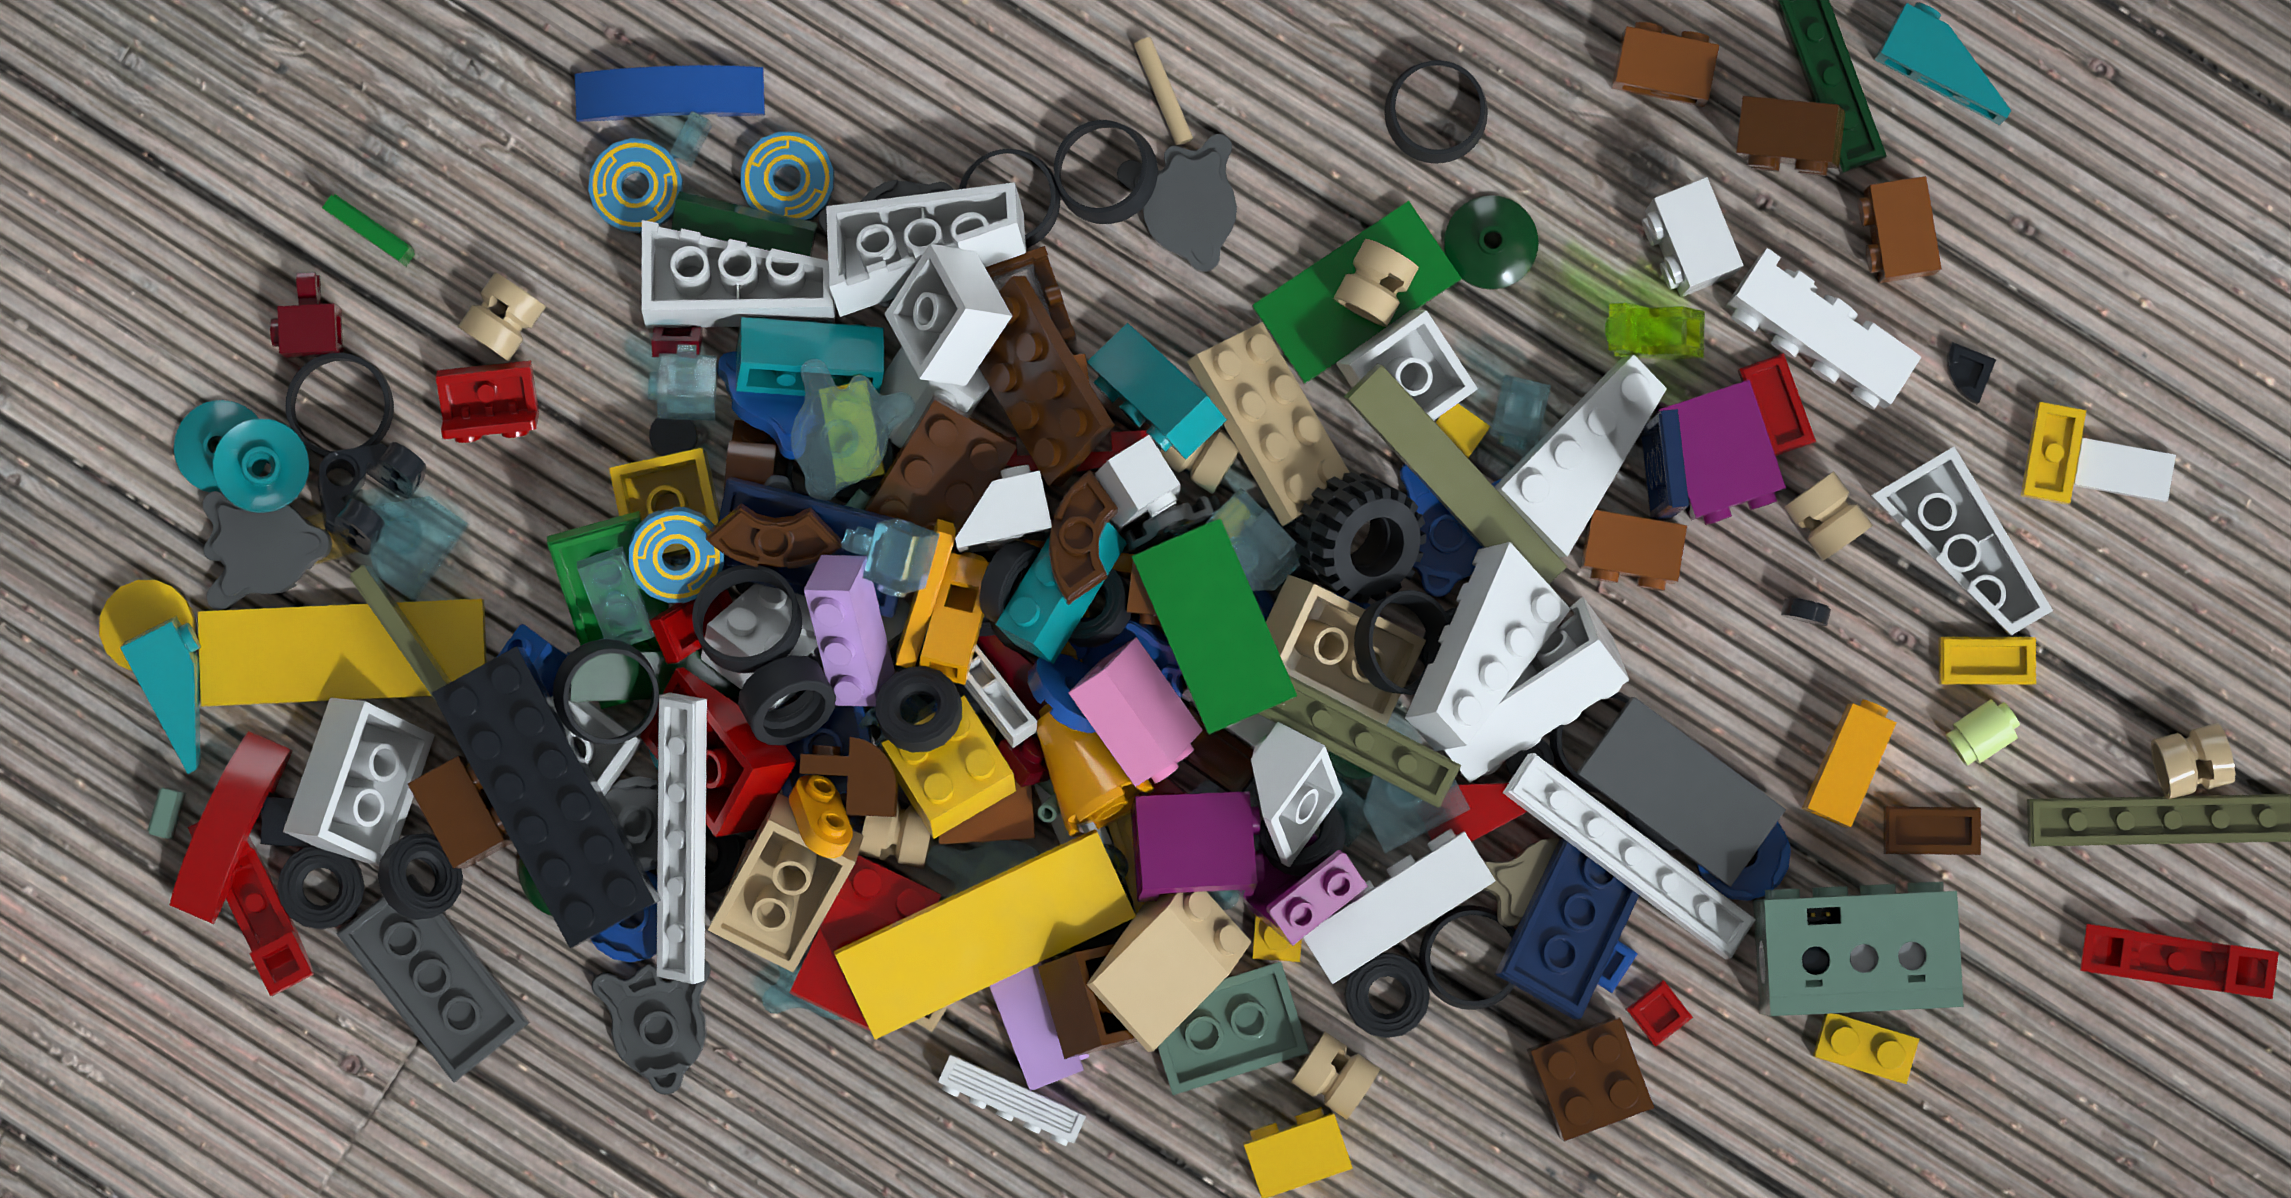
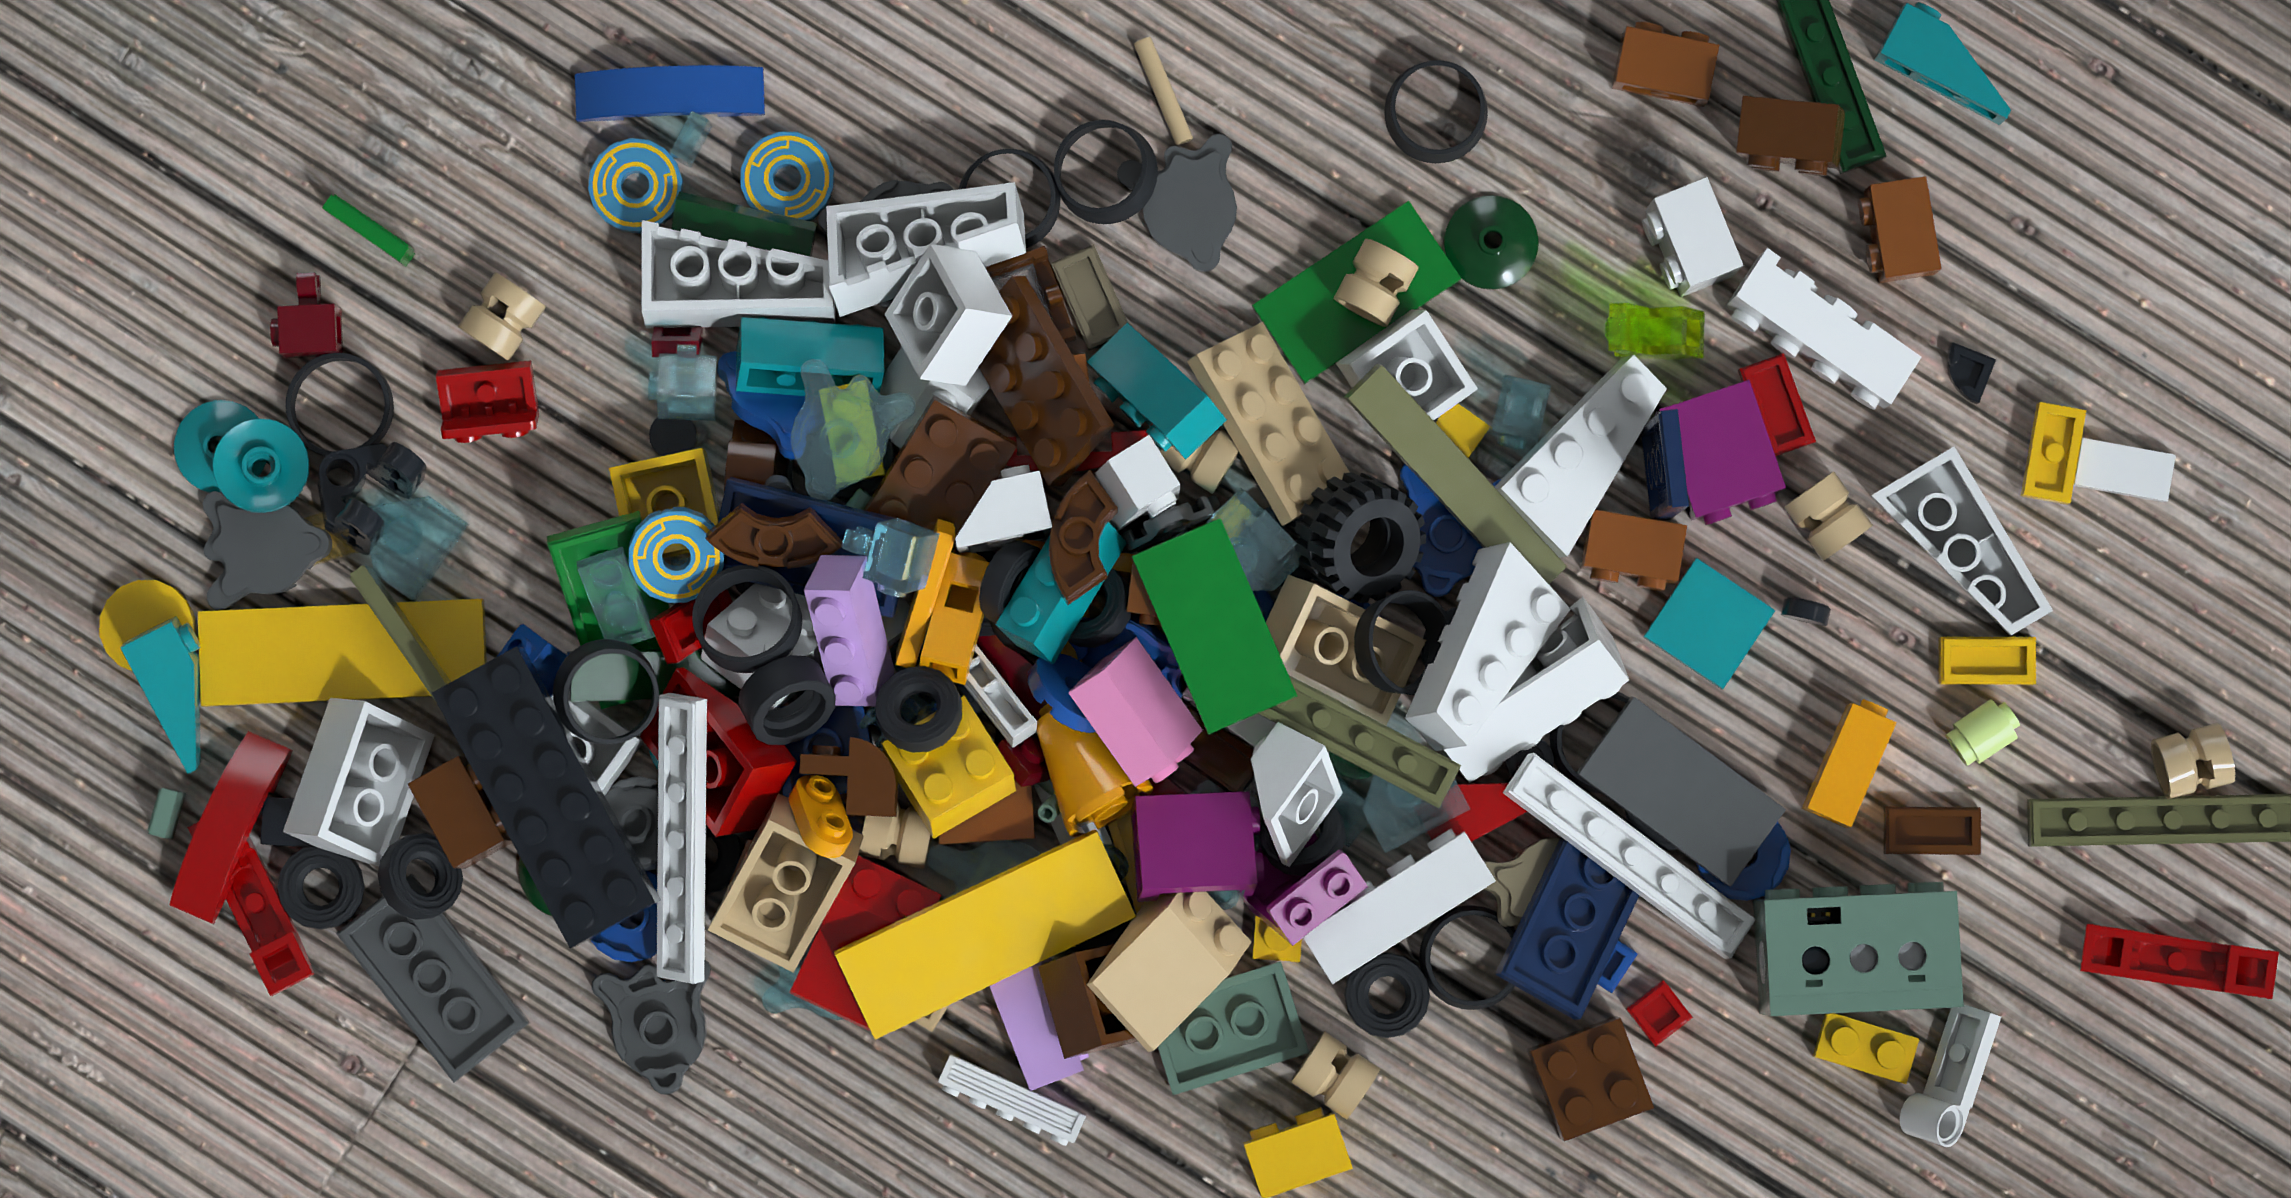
none -> dark tan tile [1051,244,1128,351]
none -> teal tile [1643,558,1776,690]
none -> white plate [1900,1005,2001,1147]

